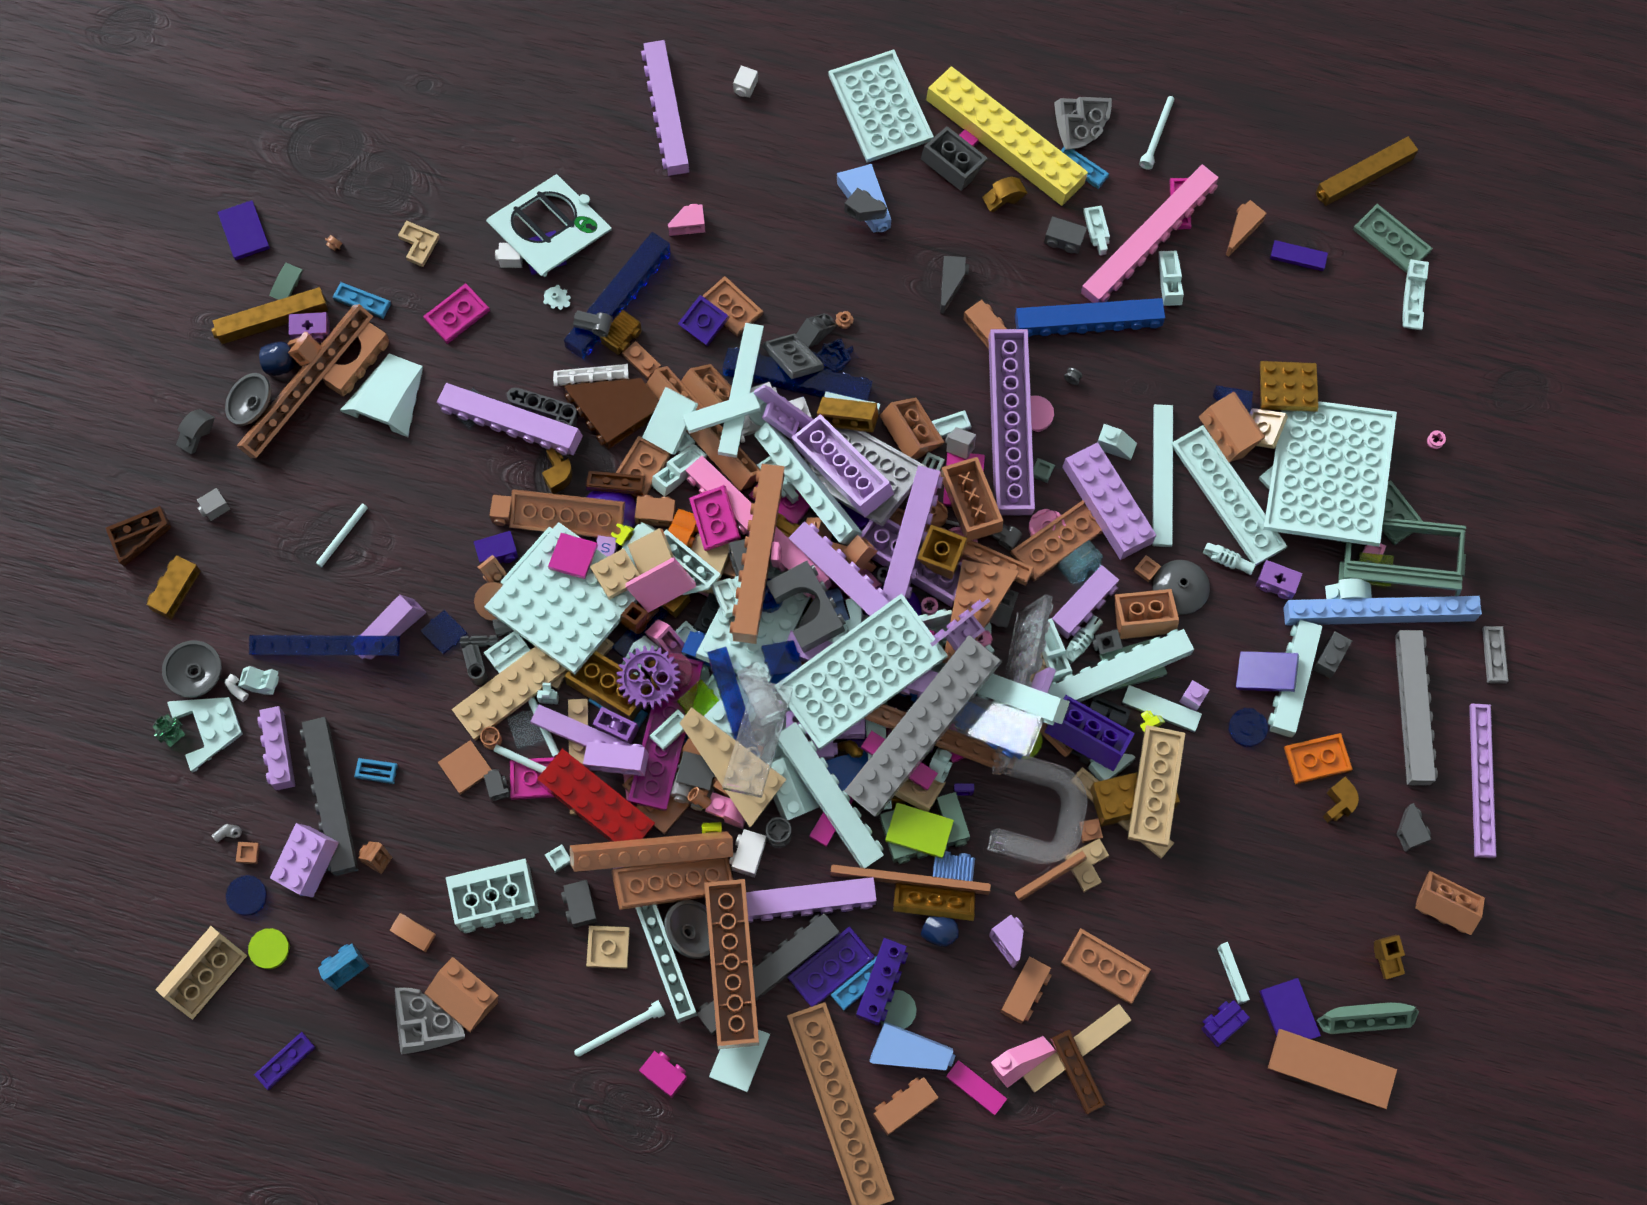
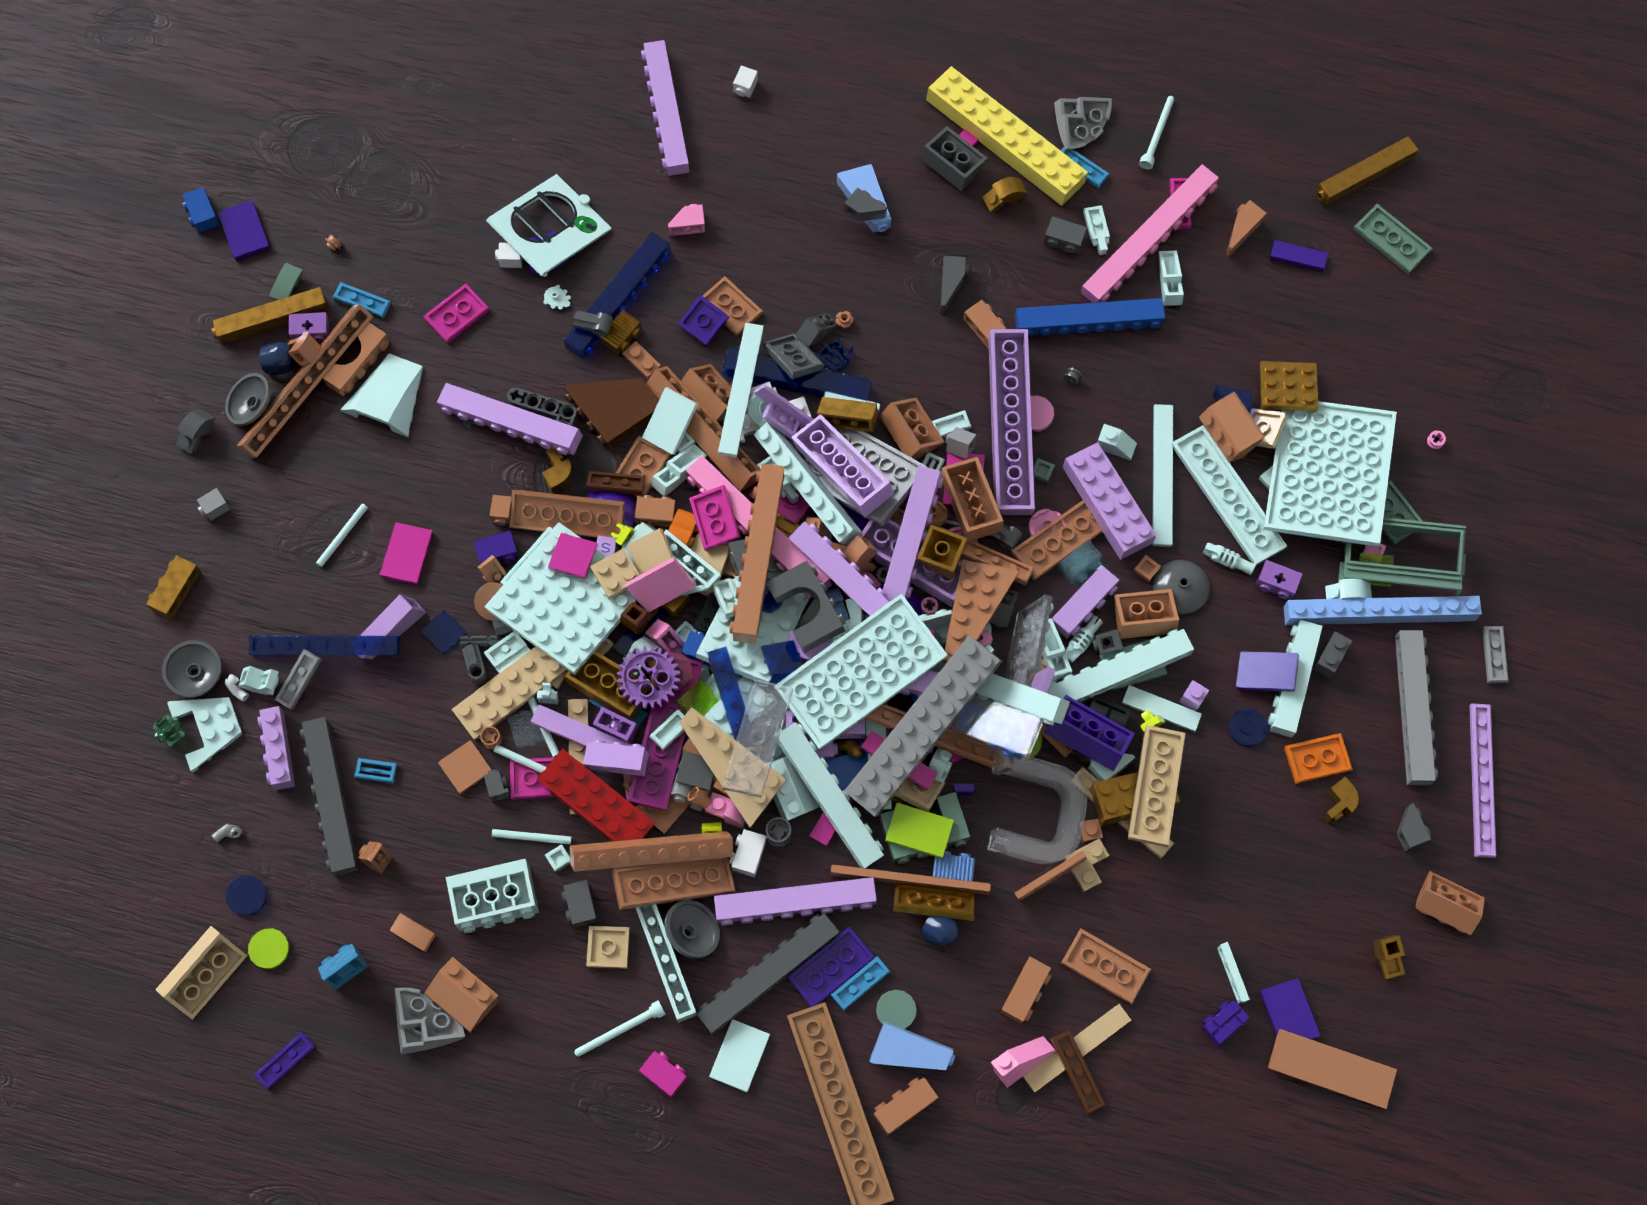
reddish brown wedge [105,506,171,567] -> none
nougat plate [236,842,260,864] -> none
lavender brick [270,823,339,897] -> none
tan plate [398,221,440,267] -> none
white hinge [553,364,629,386] -> none
light aqua tile [683,392,760,434] -> none
nougat brick [704,879,759,1049] -> none
clear brick [736,662,786,728] -> none
bright pink tile [771,542,782,568] -> none
light aqua plate [828,50,934,163] -> none
dark purple brick [856,938,909,1026] -> none
lavender bracket [930,598,990,651] -> none
dark pink tile [946,1060,1007,1116] -> none
lavender slope [989,915,1024,968] -> none
sand green brick [1317,1003,1419,1034] -> none
light aqua slope [1403,259,1429,330] -> none
none -> blue brick [182,187,219,233]
none -> light grey tile [275,649,322,710]
none -> dark pink tile [380,523,433,585]
none -> light aqua bar [492,829,572,845]

